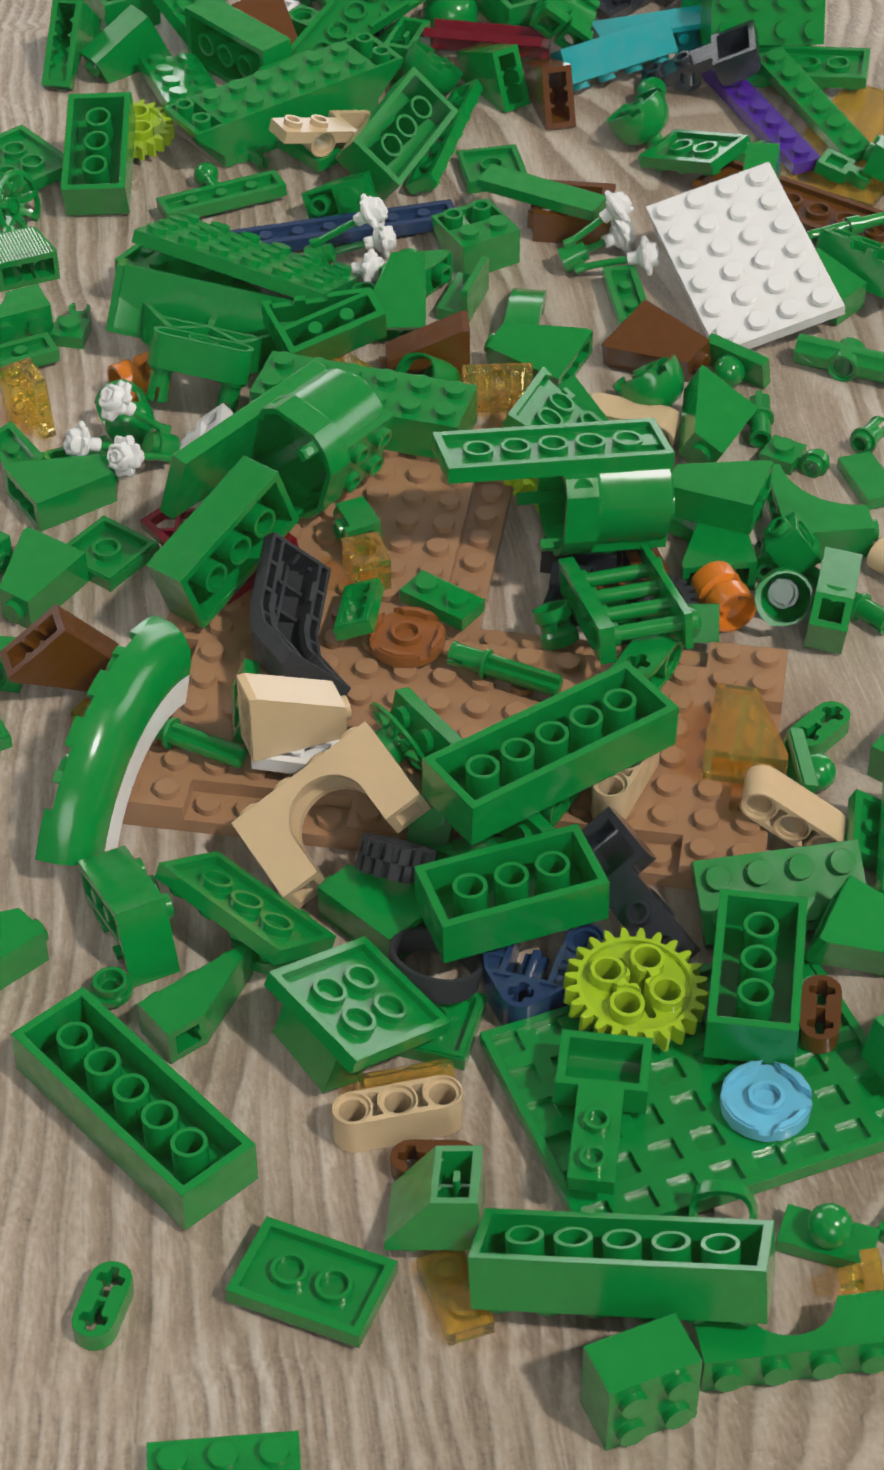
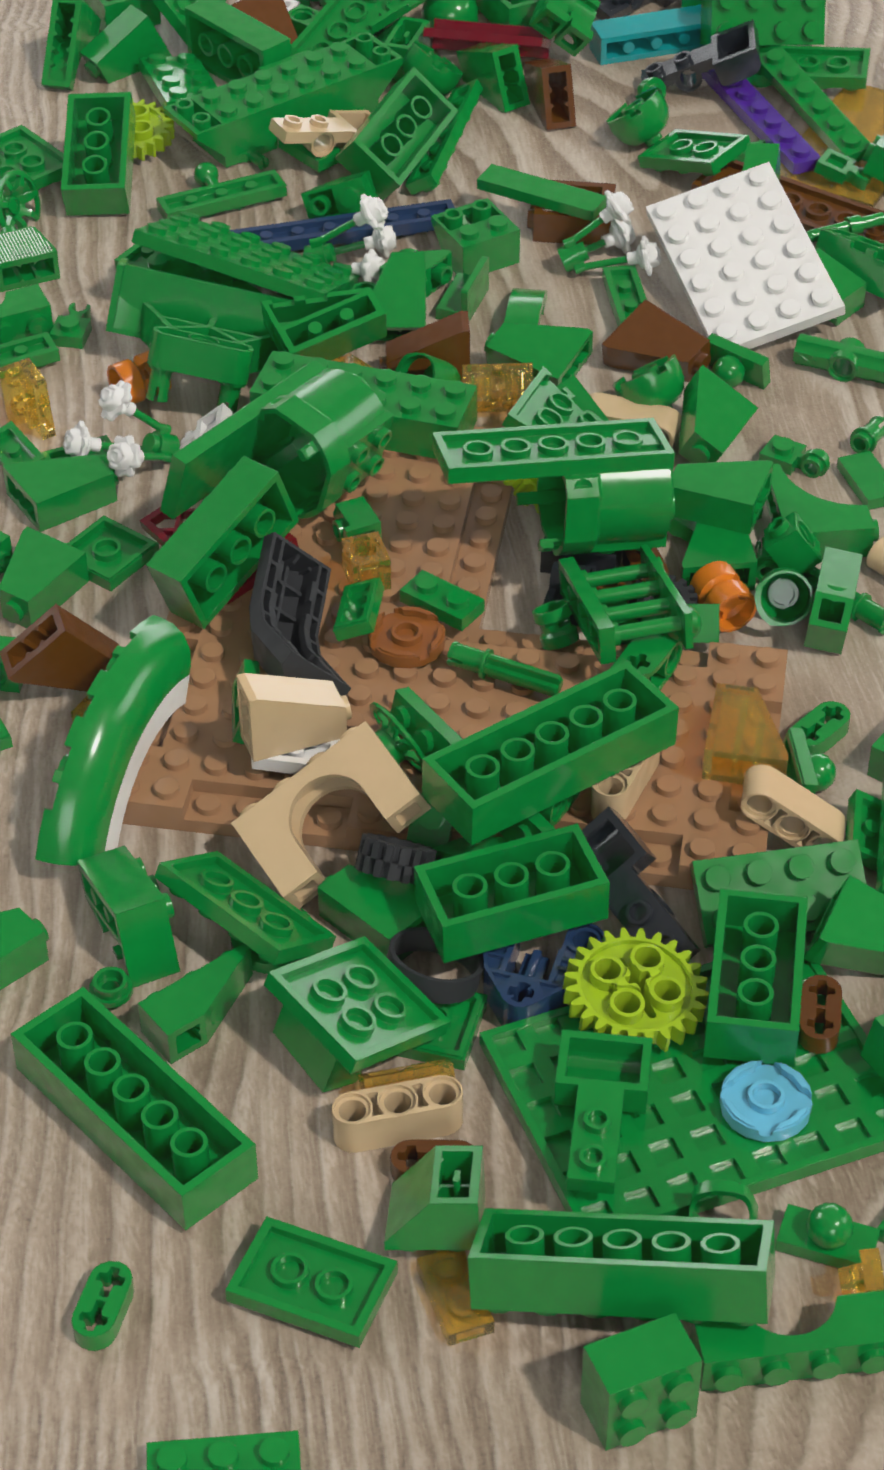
green helmet [94,379,155,445] -> none
green axle [154,717,248,769] -> none
green tile [455,144,528,194] -> none
teal brick [551,16,678,92] -> none
green axle [747,390,774,449] -> none

